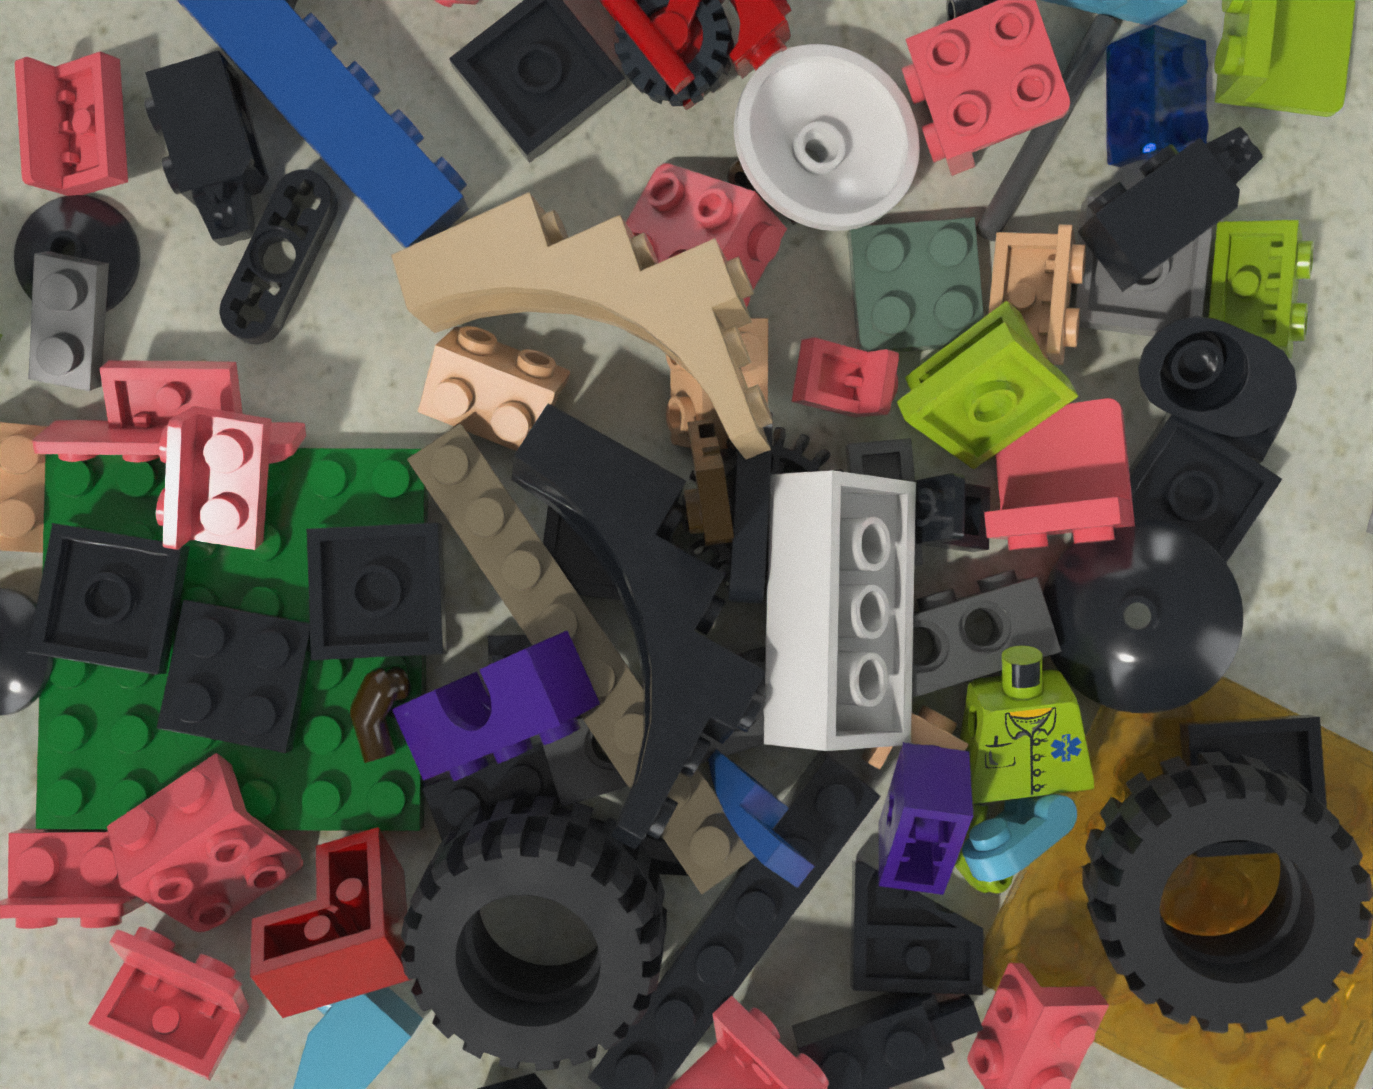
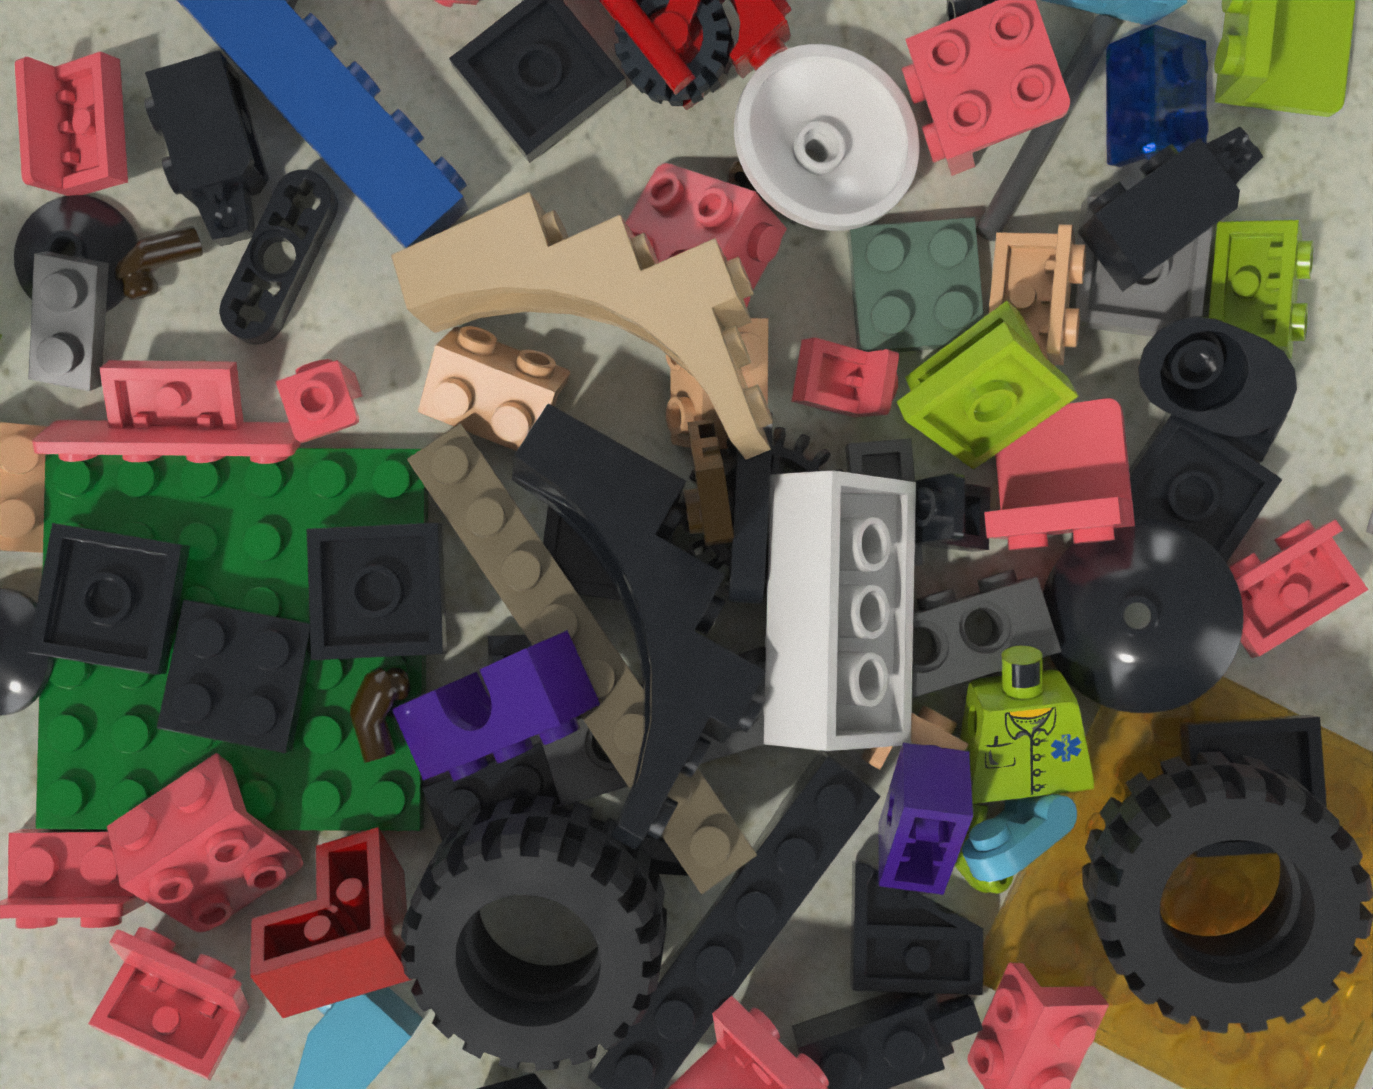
bracket [156,406,272,550] -> none
blue slope [708,749,815,888] -> none
none -> dark brown arm [115,226,203,300]
none -> coral bracket [275,359,363,443]
none -> coral bracket [1229,519,1369,658]

